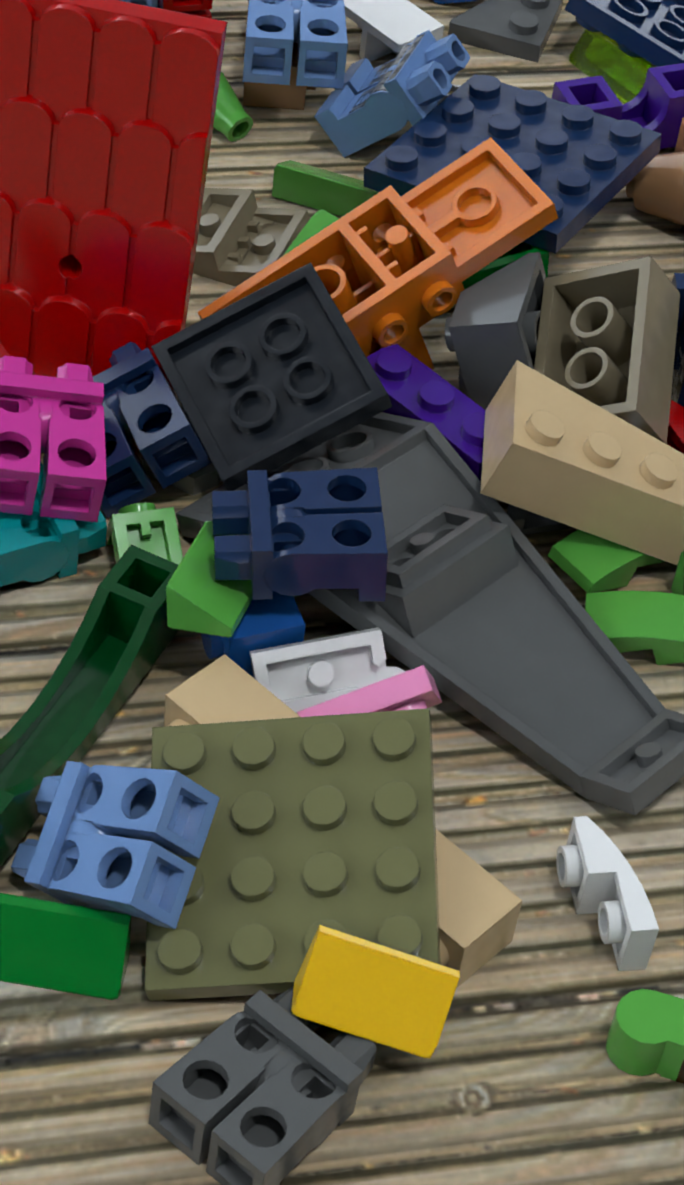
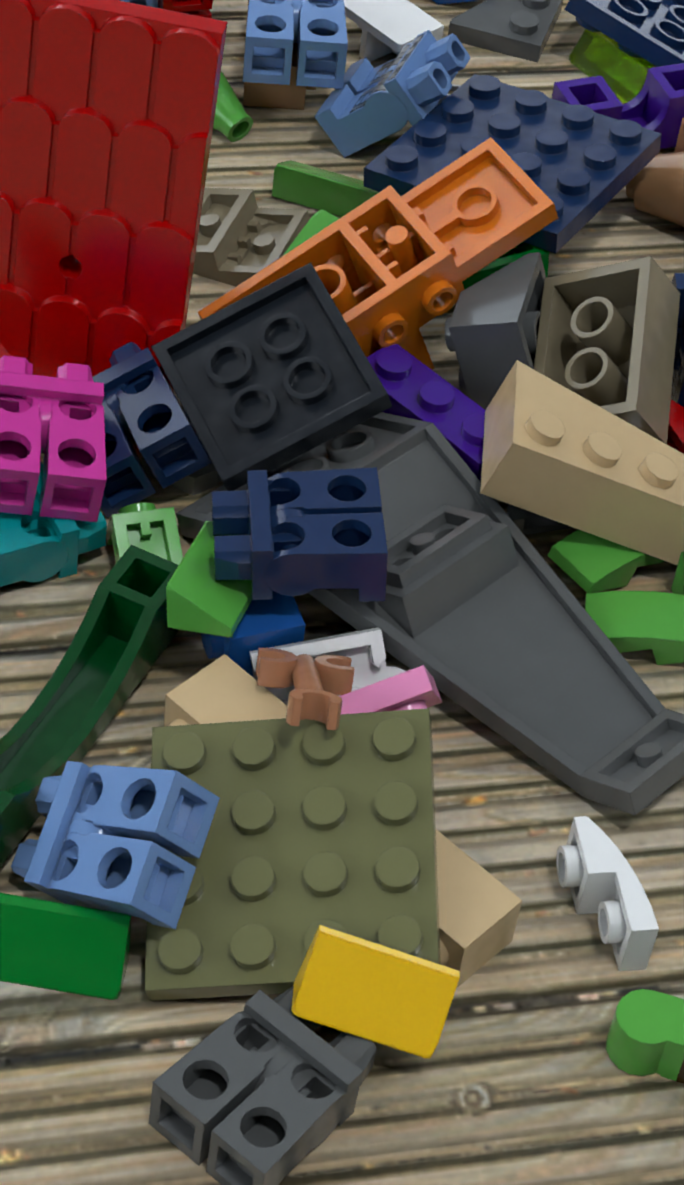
none -> nougat bar [255,648,355,730]

